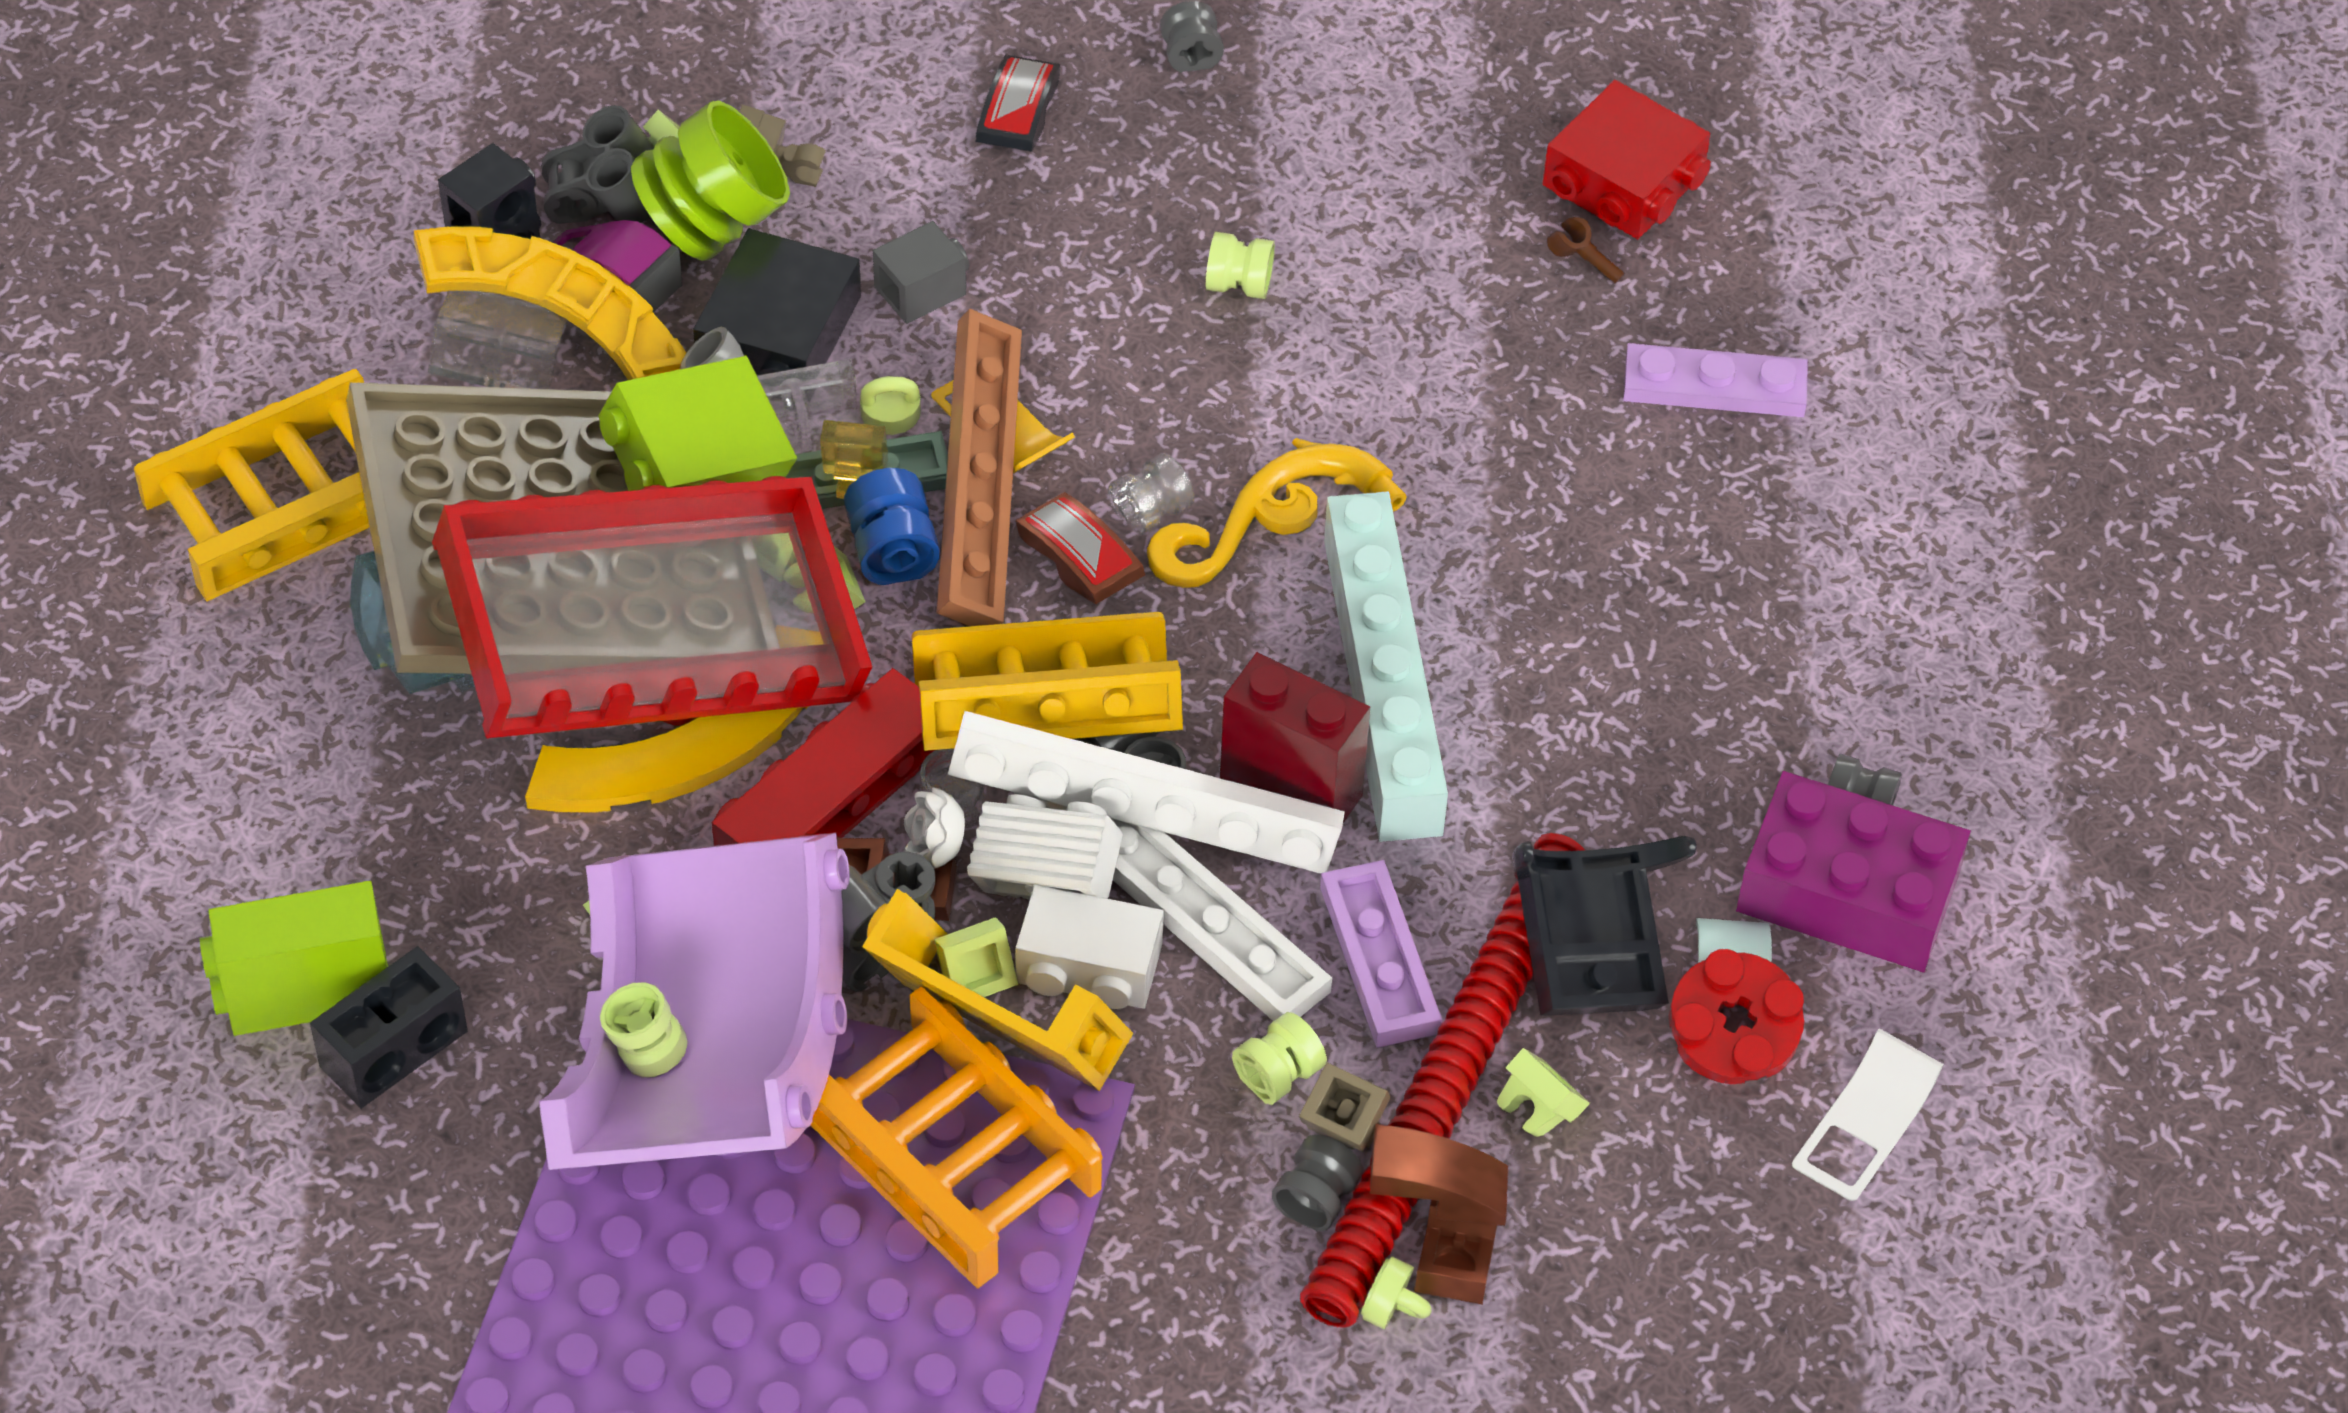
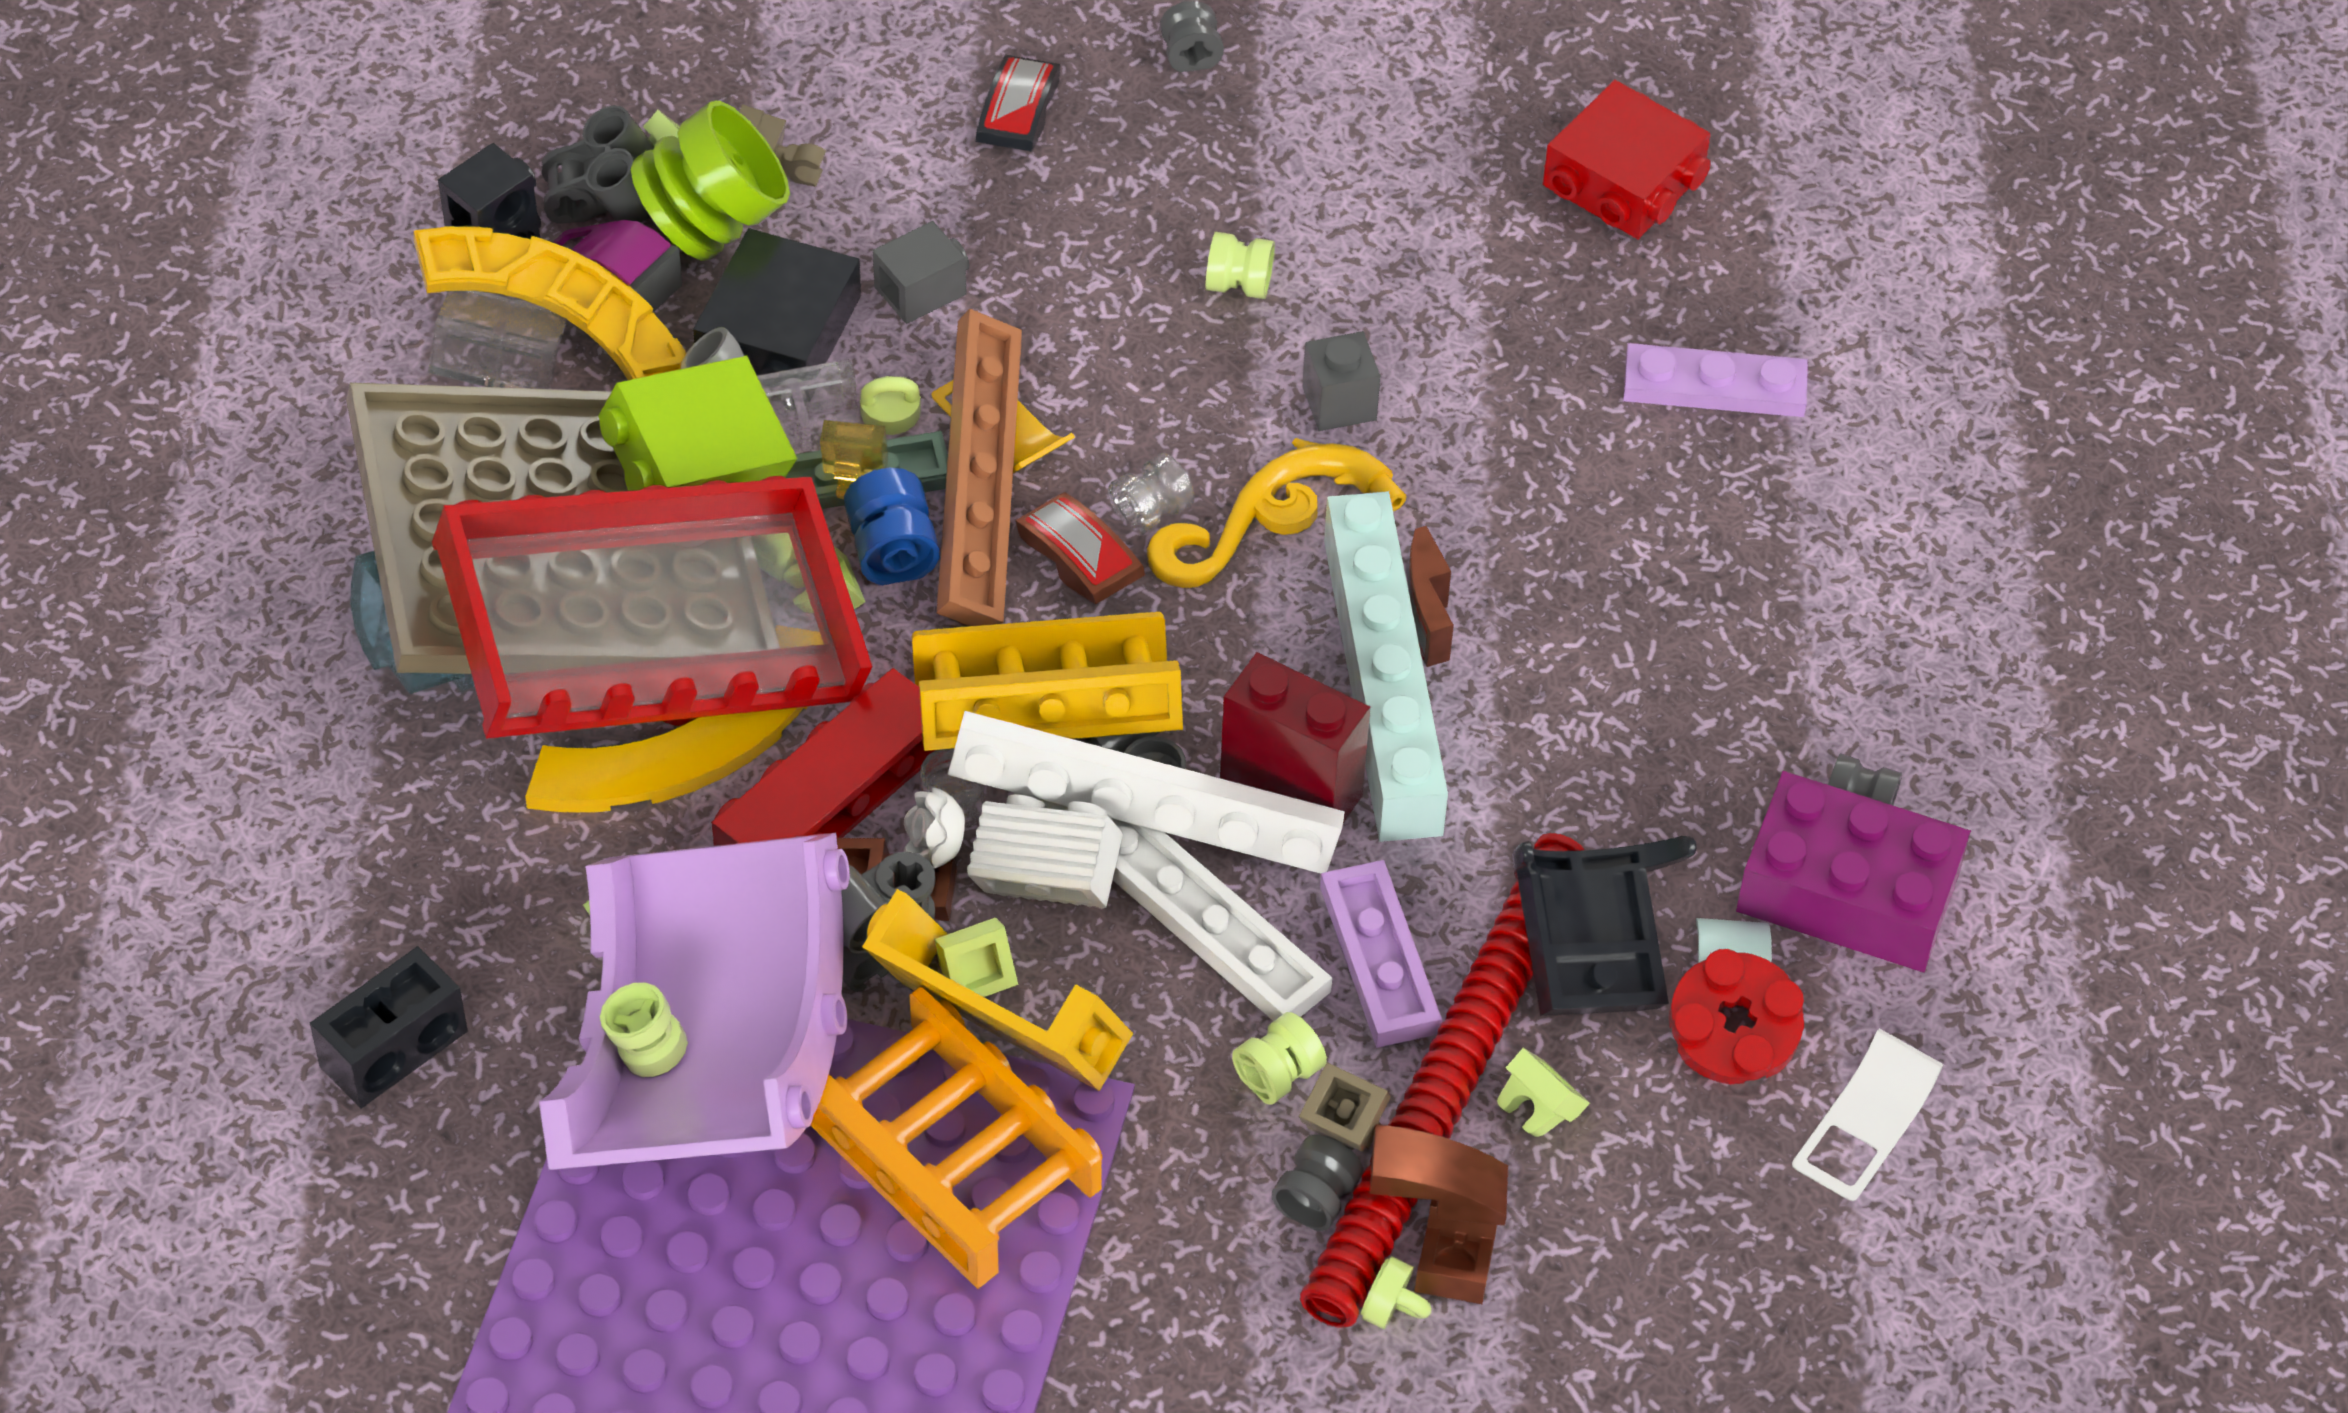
yellow fence [134,369,370,602] -> none
lime brick [199,880,388,1036] -> none
white brick [1015,884,1164,1009] -> none
reddish brown hand [1547,217,1625,284] -> none
none -> dark grey brick [1302,331,1381,431]
none -> copper slope [1407,526,1454,667]

